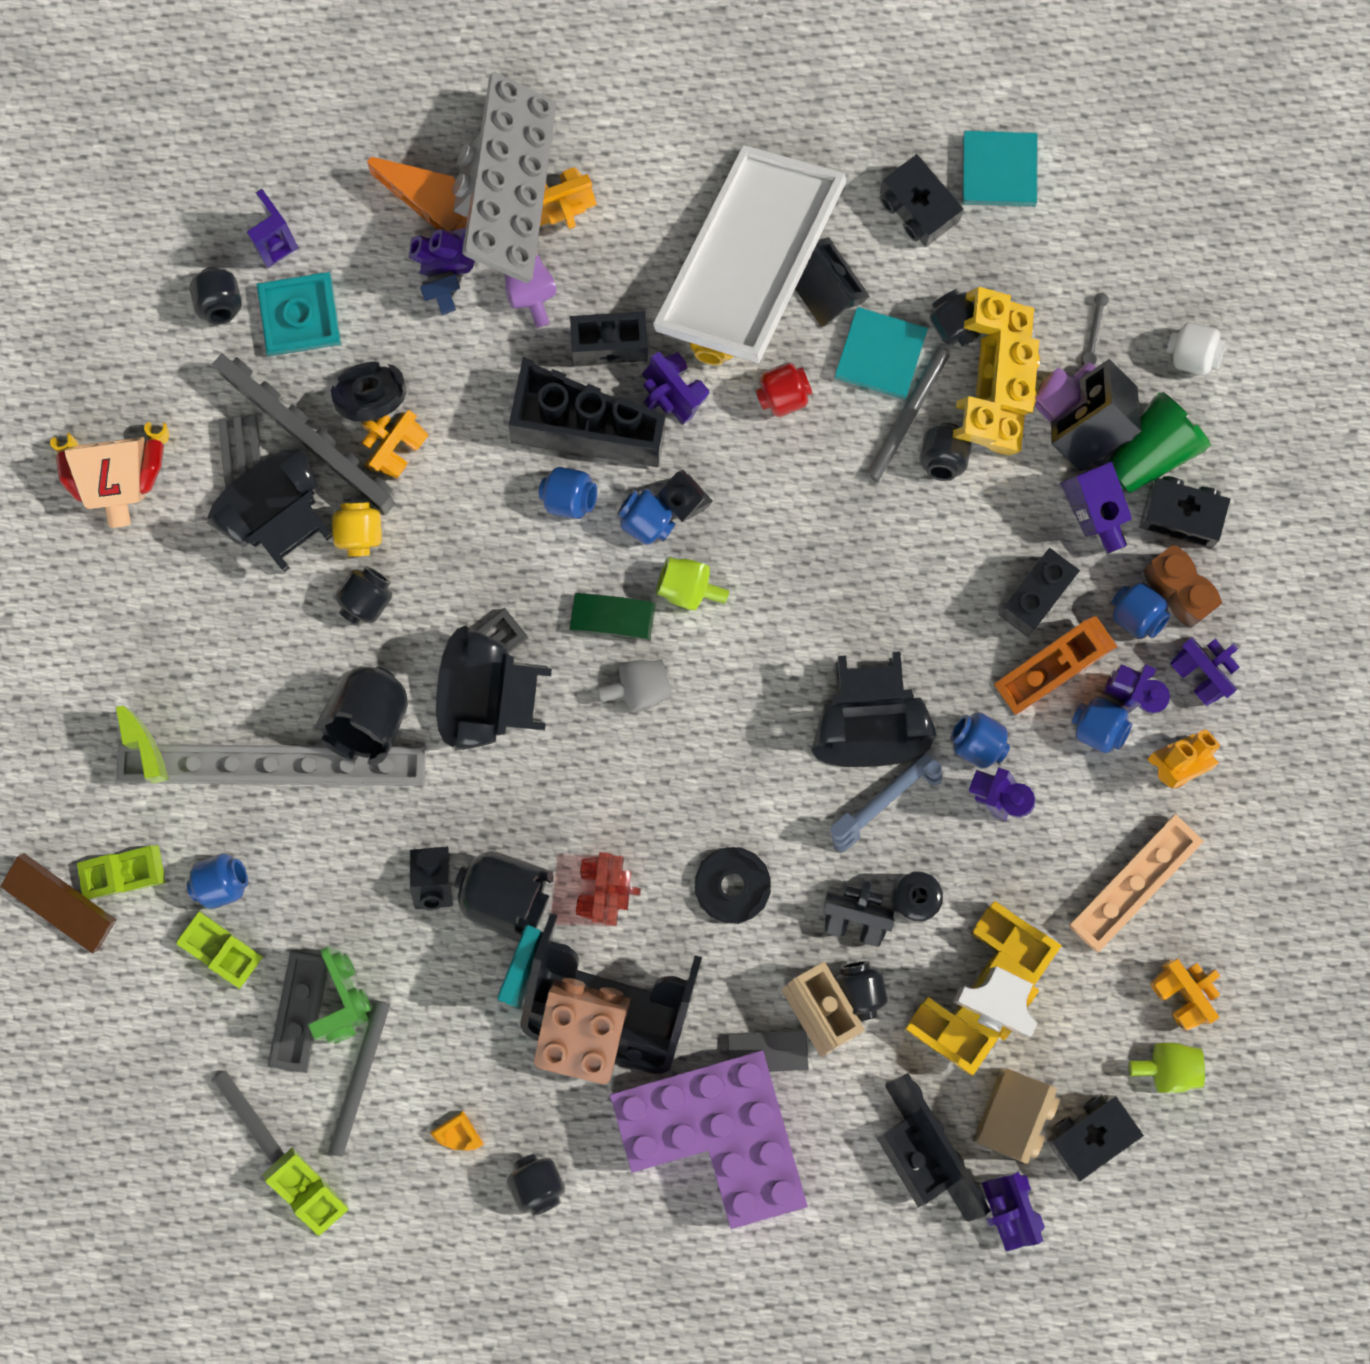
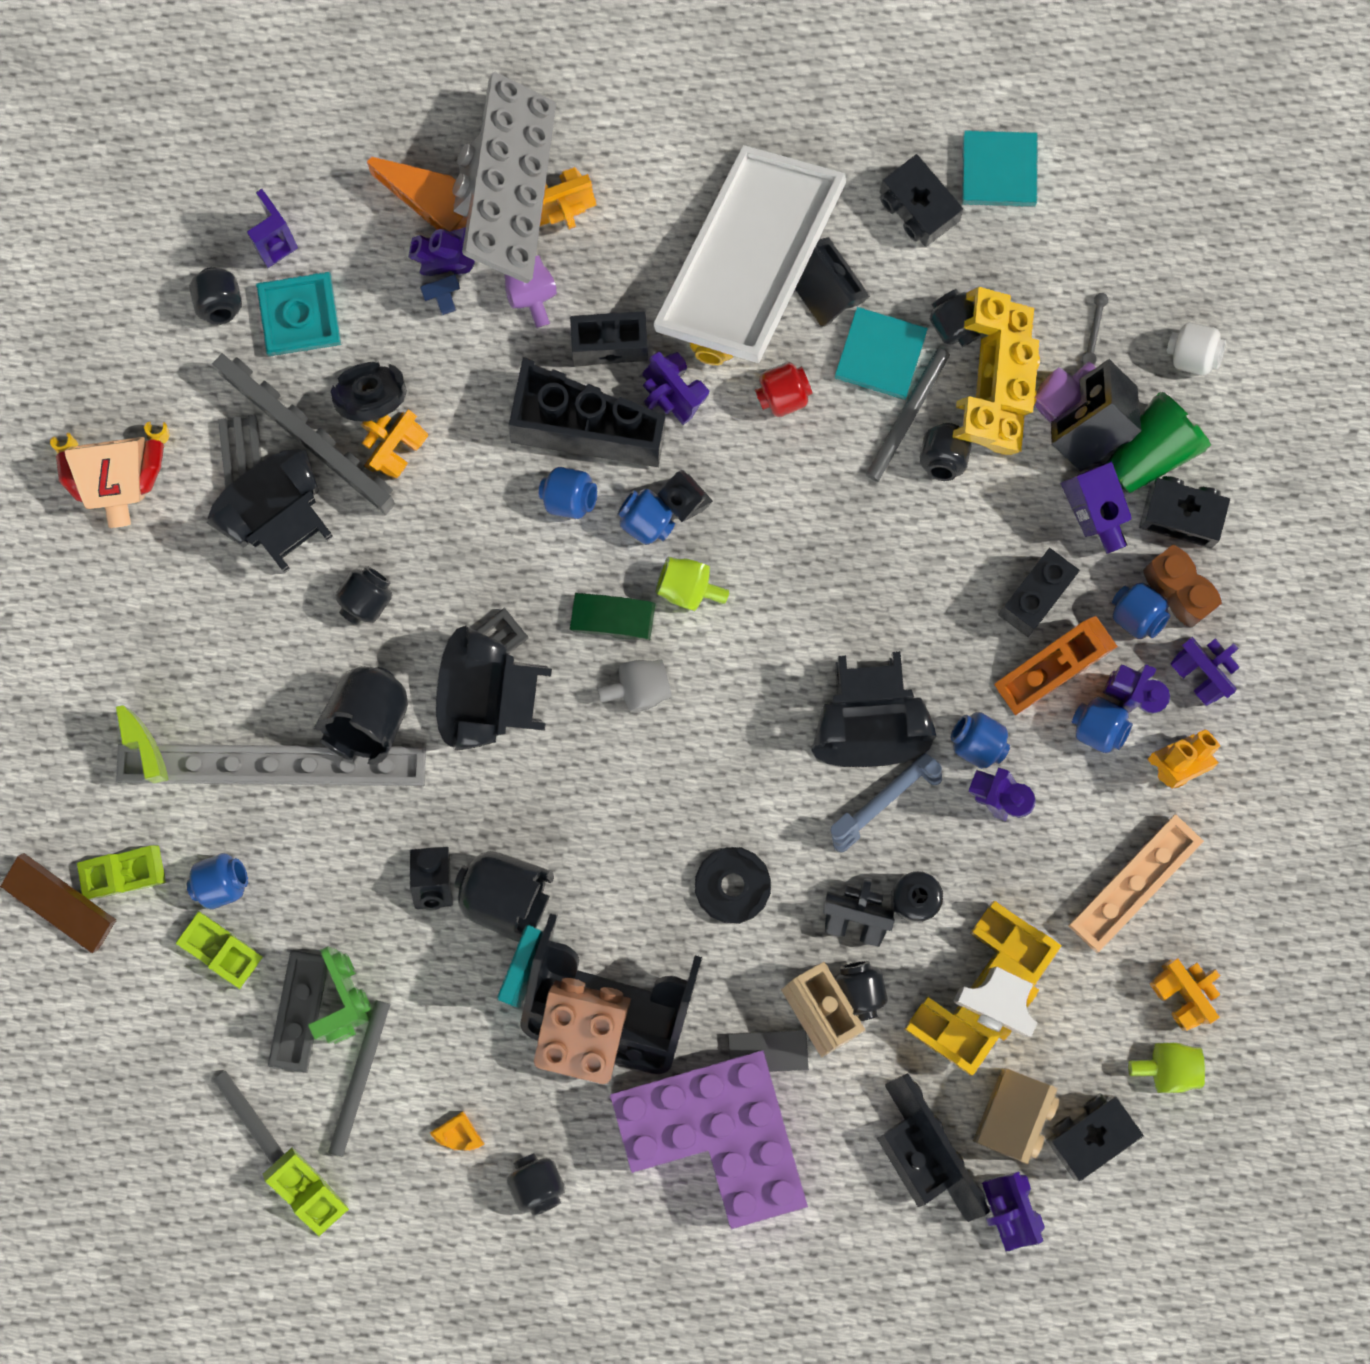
yellow head [332,502,382,557] -> none
clear red hips [576,852,641,926] -> none

